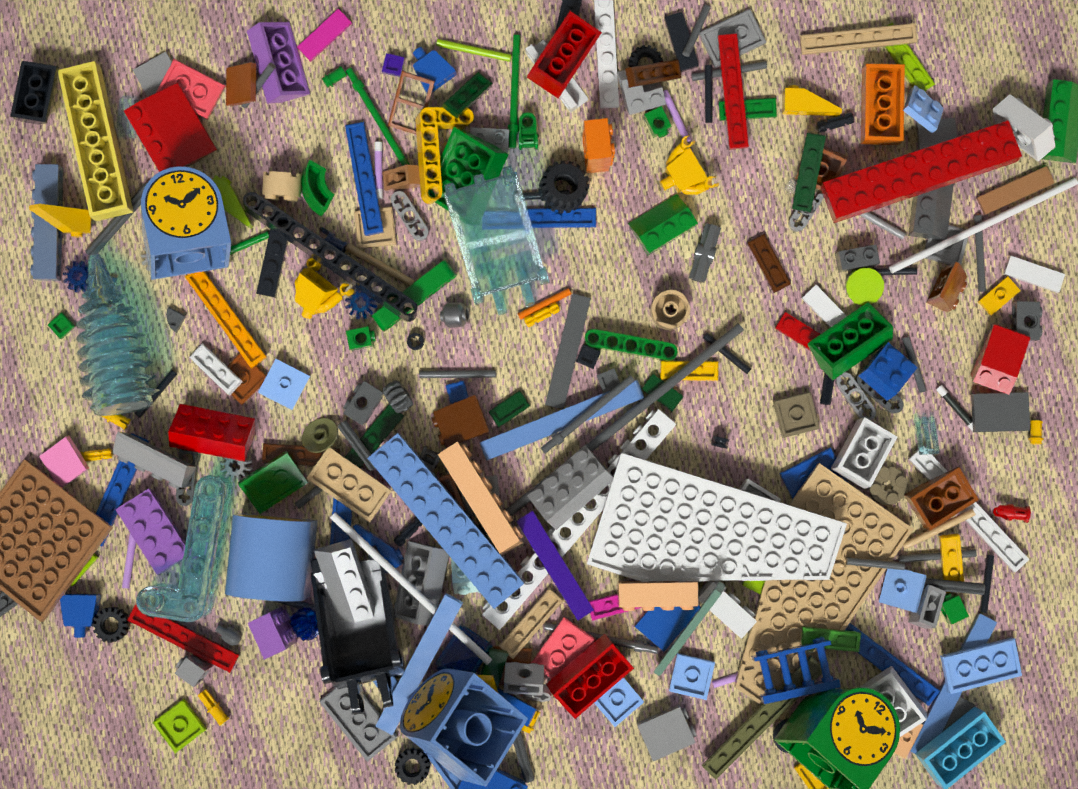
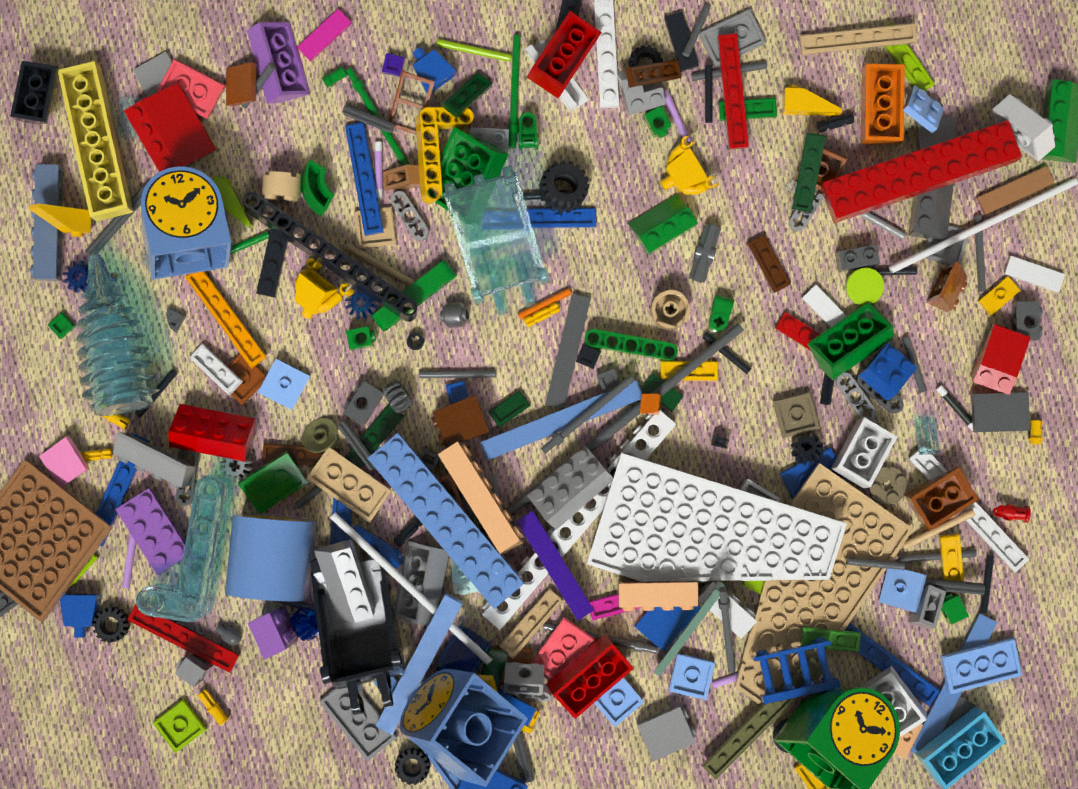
dark blue piece [319,227,349,253] -> none
orange brick [582,118,615,174] -> none
none -> dark grey axle [342,105,395,133]
none -> orange slope [640,394,661,415]
none -> green piece [709,294,735,333]
none -> dark grey bar [718,587,736,673]
none -> black gear [791,433,824,466]

